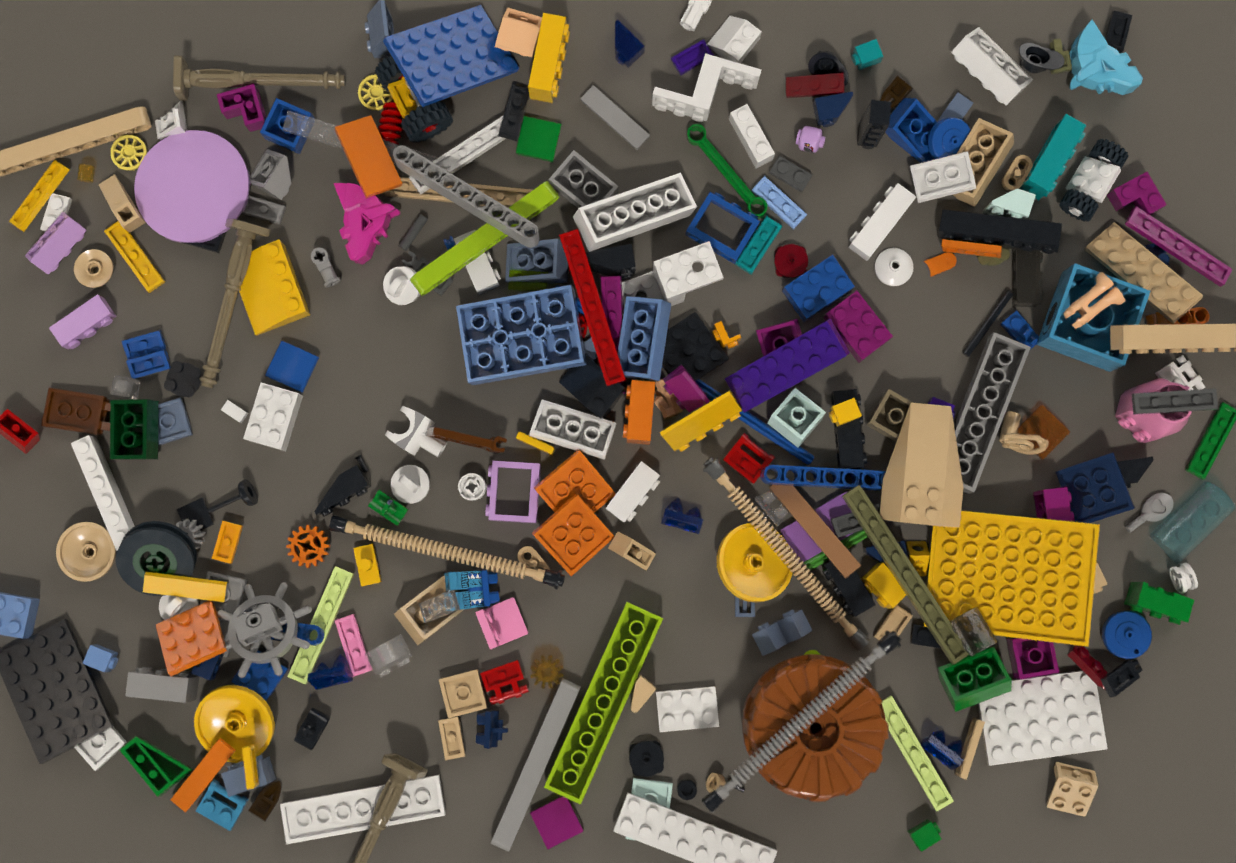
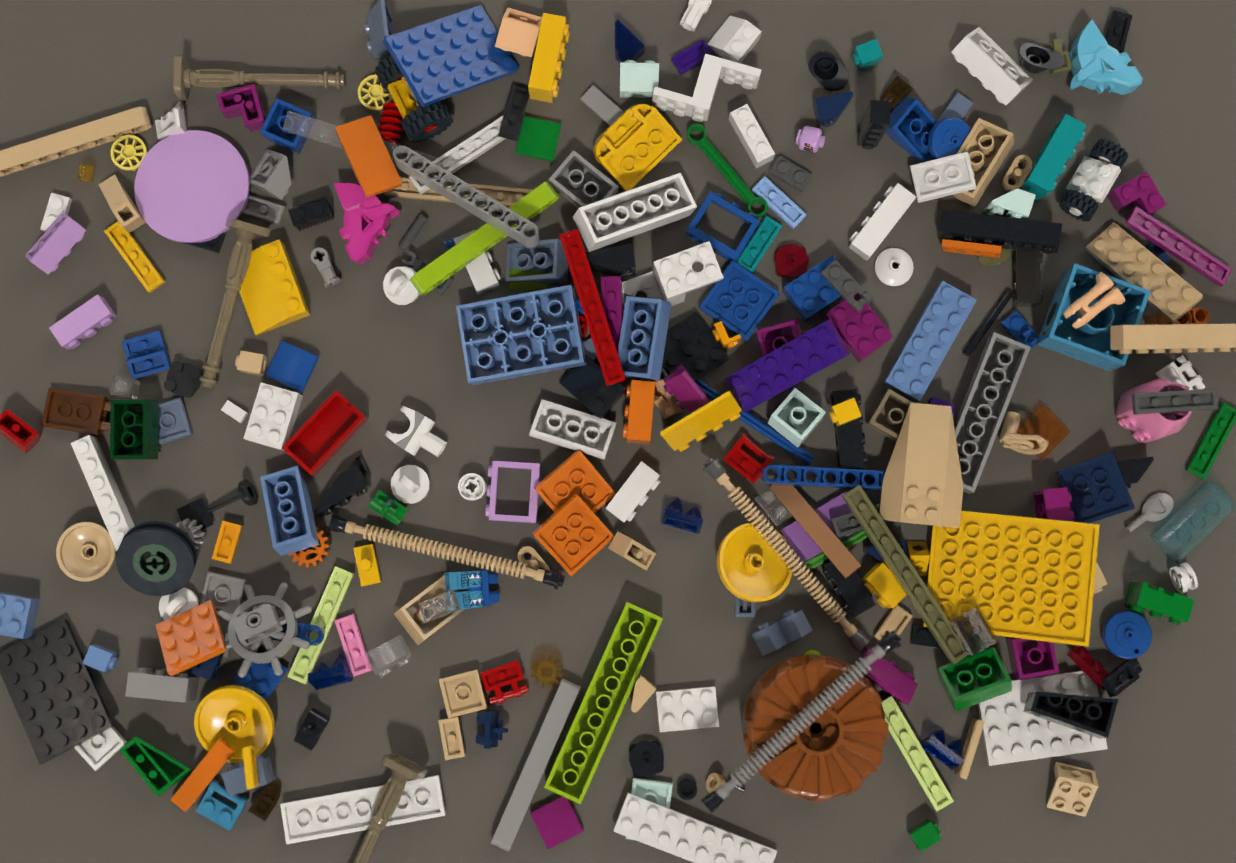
yellow tile [9,160,69,232] -> none
tan dish [74,249,113,288] -> none
yellow tile [143,572,227,602] -> none
reddish brown tile [426,427,507,453] -> none
bright pink bracket [475,598,528,650] -> none
yellow tile [516,431,555,455] -> none
dark red plate [786,73,845,98] -> none
orange piece [924,252,957,277] -> none
none -> tan brick [235,351,268,376]
none -> medium blue brick [260,466,319,556]
none -> red piece [282,390,368,476]
none -> black brick [288,197,334,231]
none -> yellow plate [593,104,682,192]
none -> light aqua slope [620,60,659,98]
none -> blue plate [699,260,780,342]
none -> dark grey plate [821,259,873,313]
none -> magenta slope [854,647,918,705]
none -> medium blue brick [882,281,977,403]
none -> black wedge [1023,691,1118,739]

